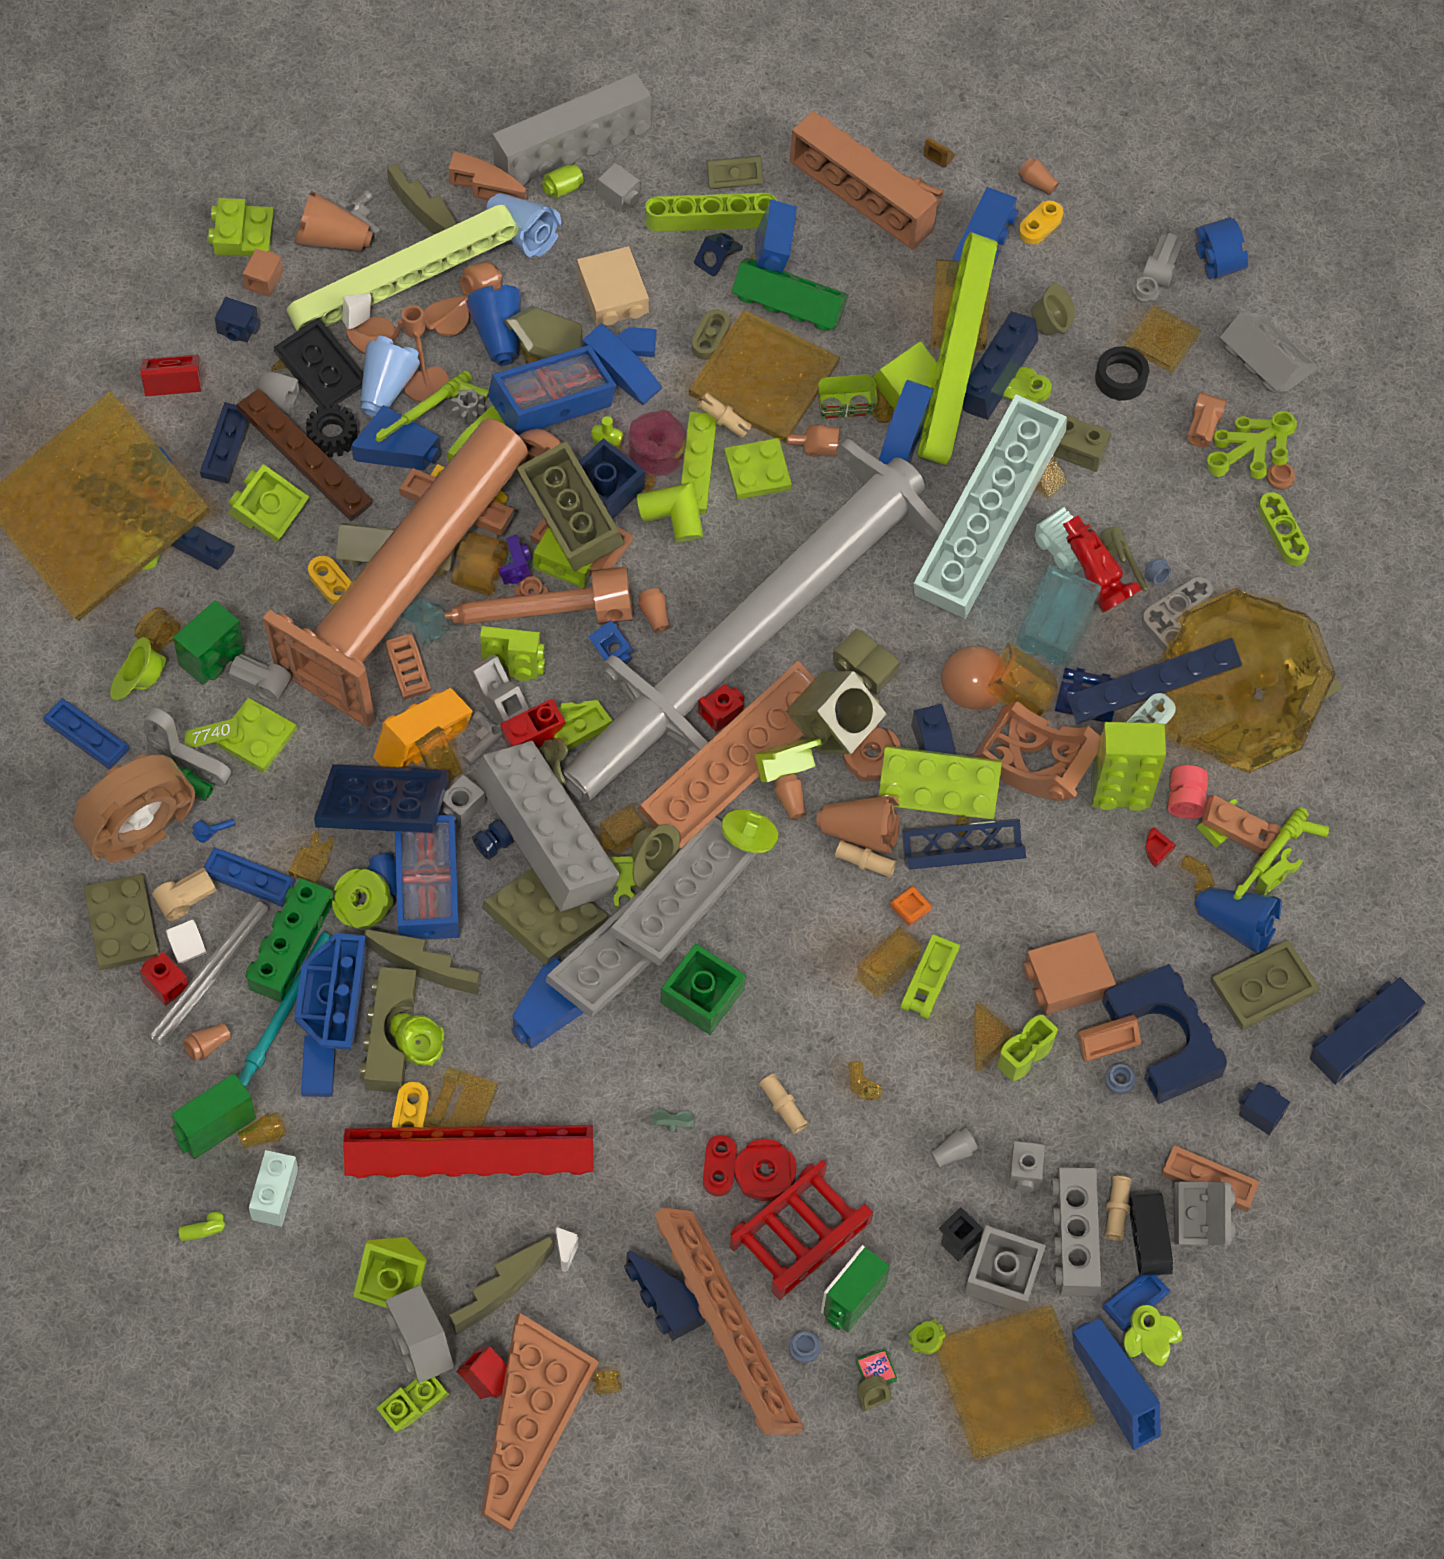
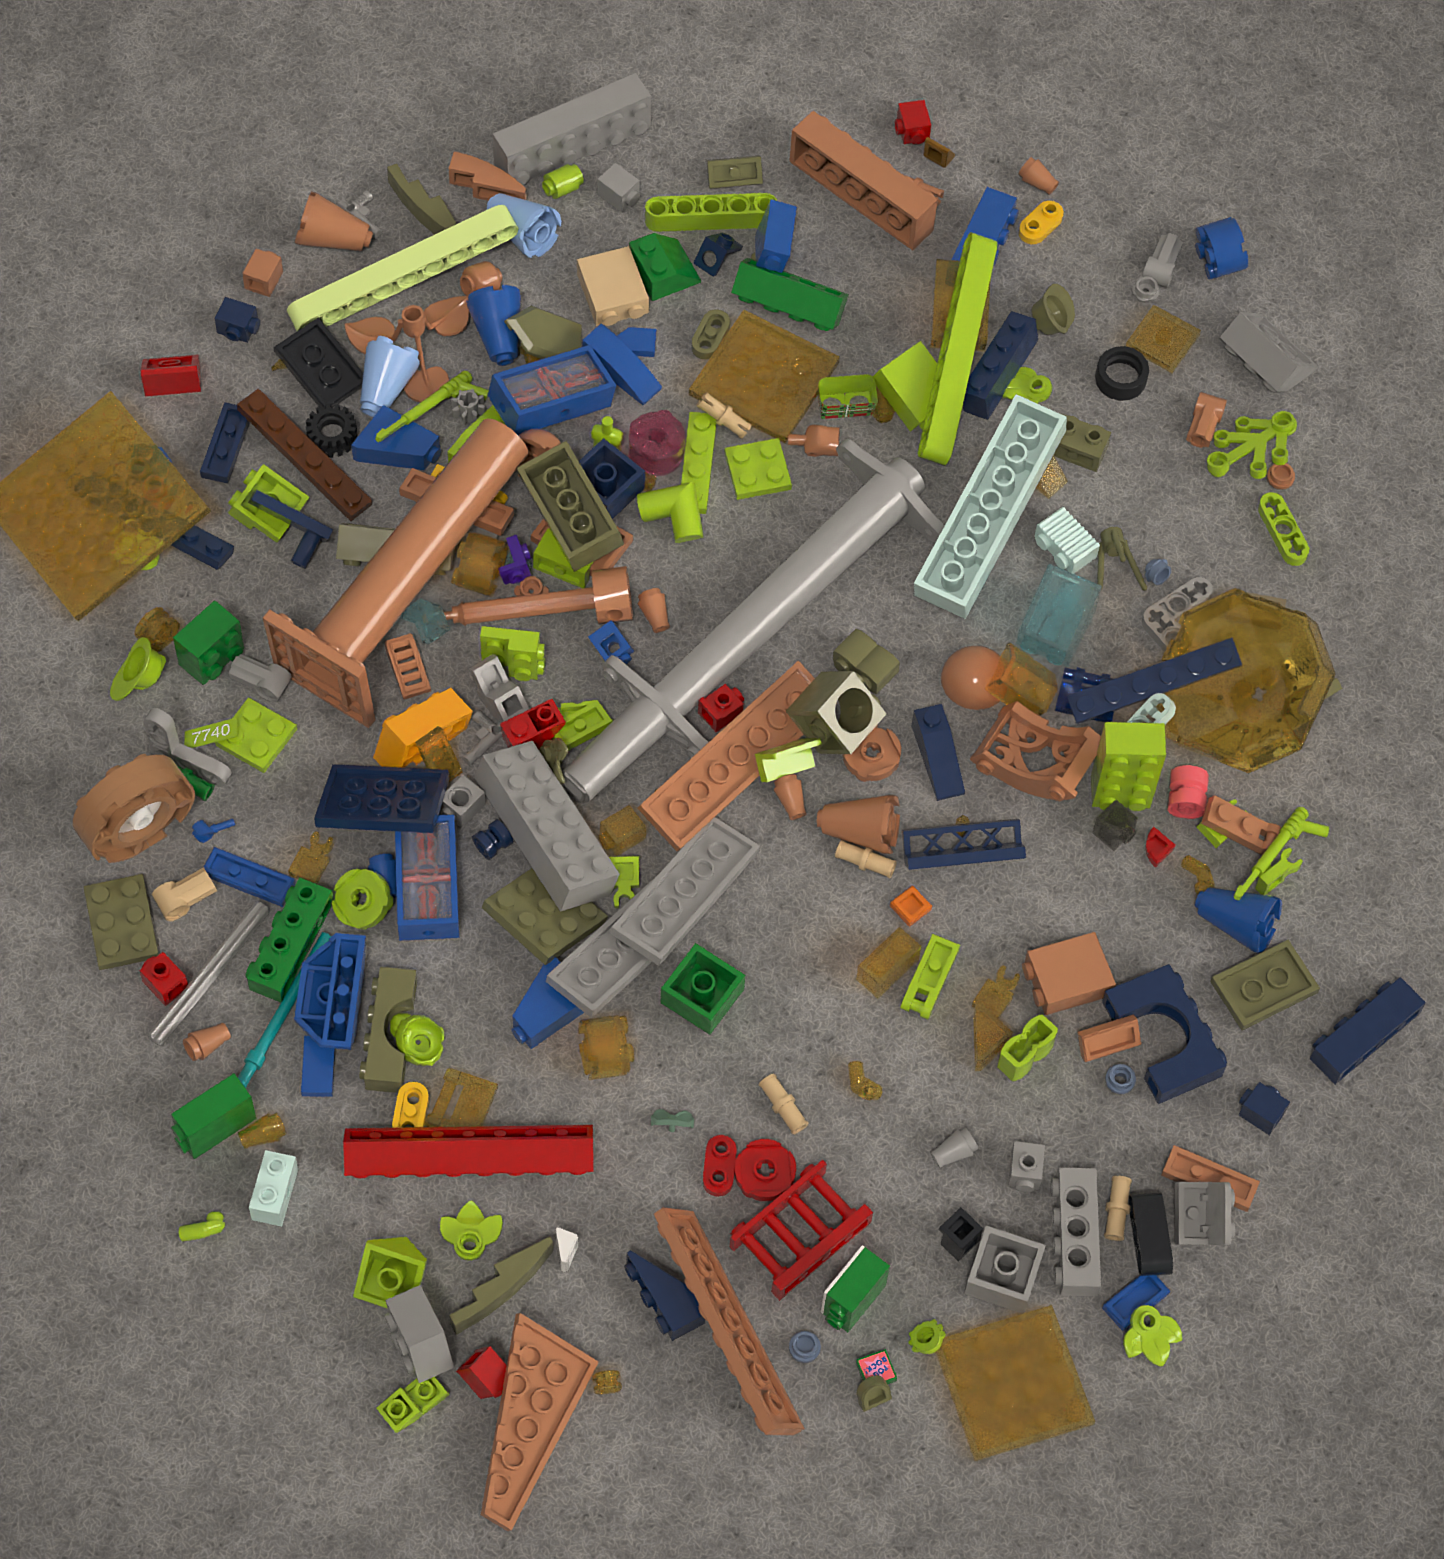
blue tile [43,698,129,769] -> none
white slope [166,920,207,964] -> none
lime plate [208,198,274,257] -> none
light grey brick [257,372,300,415] -> none
yellow plate [308,556,352,605] -> none
white slope [342,293,371,330] -> none
olive slope [365,929,480,995] -> none
olive piece [631,824,680,891] -> none
lime piece [721,809,778,853] -> none
lime plate [878,745,1002,820] -> none
blue slope [879,380,934,464] -> none
red piece [1063,515,1142,613] -> none
blue slope [1073,1318,1161,1450] -> none
none -> dark blue piece [248,490,333,569]
none -> lime plate [440,1201,503,1261]
none -> clear yellow brick [578,1015,634,1081]
none -> green slope [629,233,701,301]
none -> red brick [894,100,931,144]
none -> clear yellow plate [972,965,1020,1022]
none -> clear smoke brick [1092,800,1138,851]

